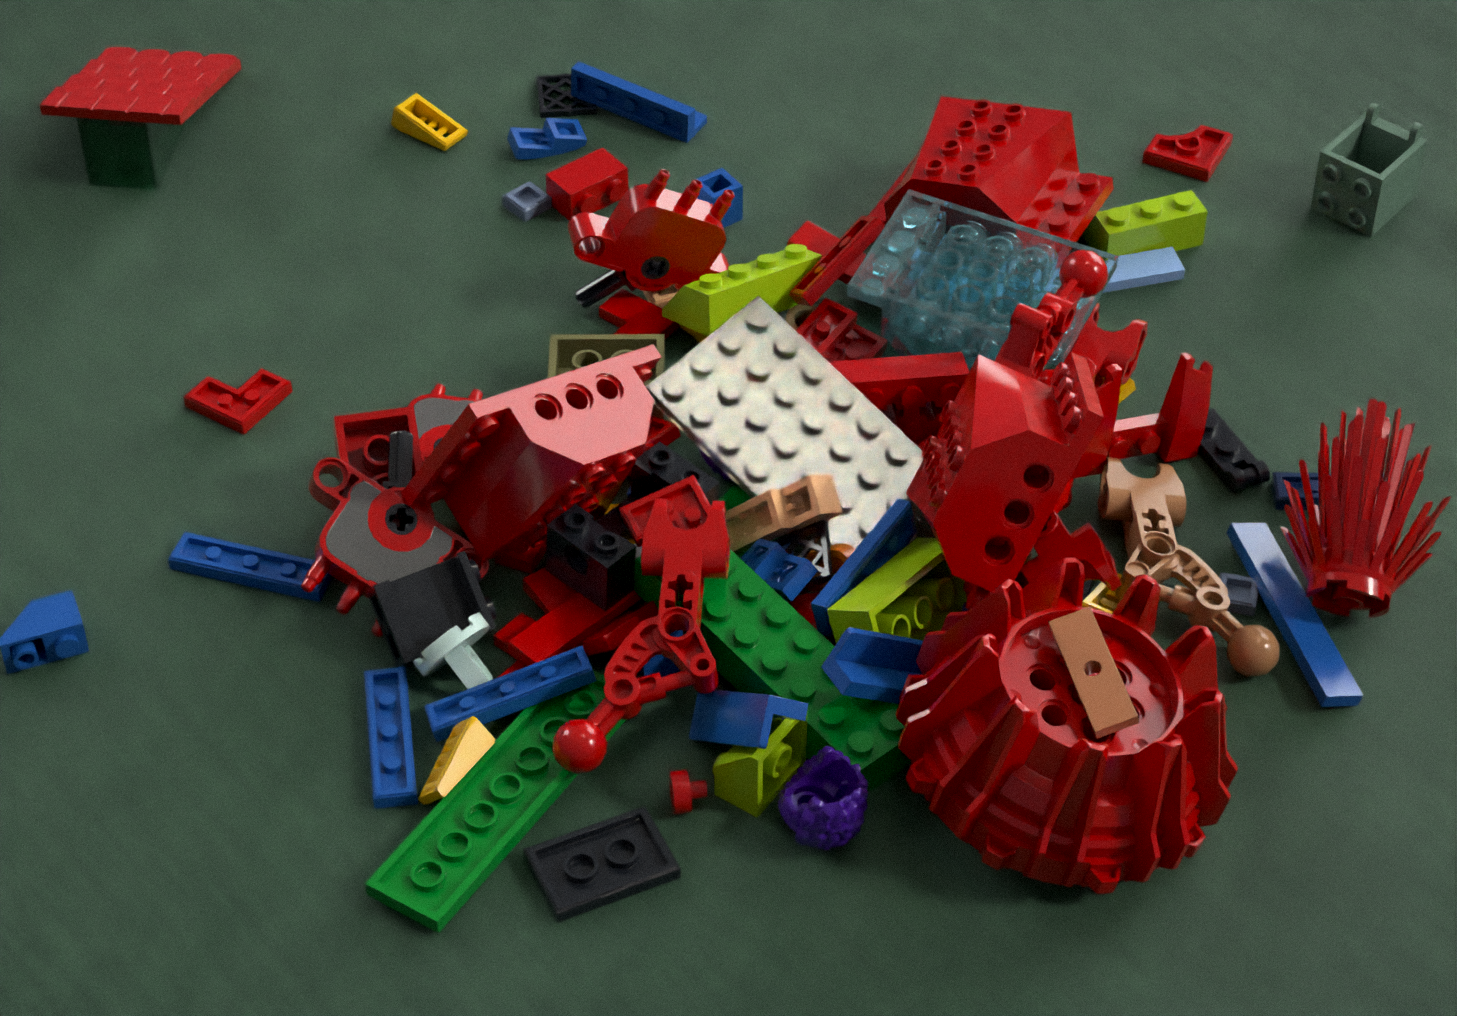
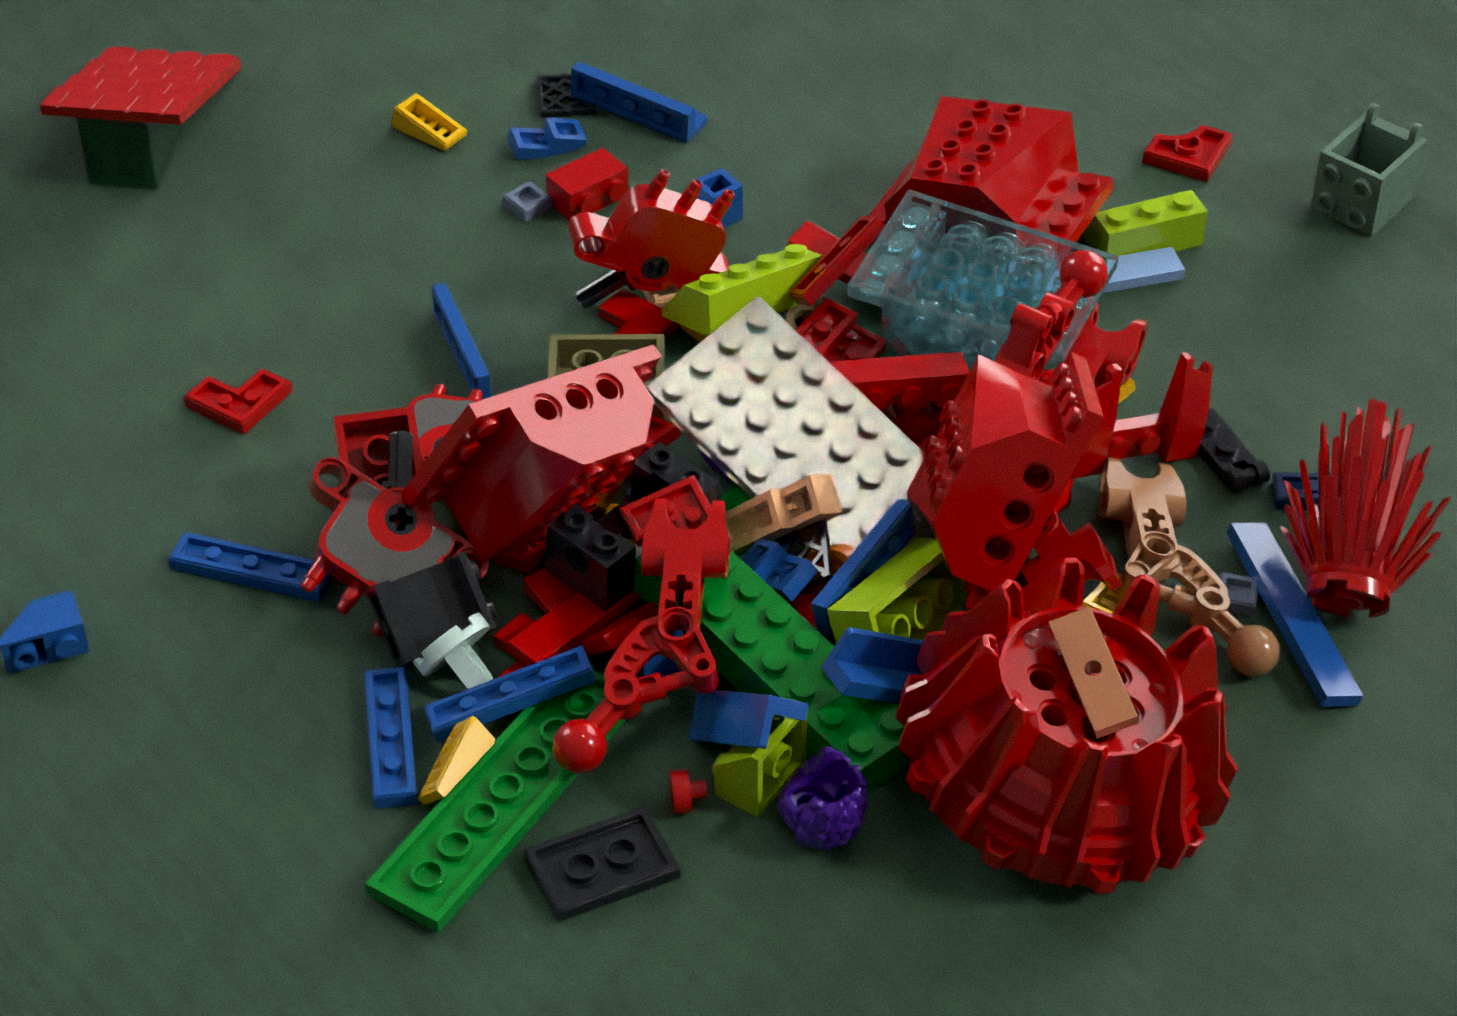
none -> blue tile [431,282,491,400]

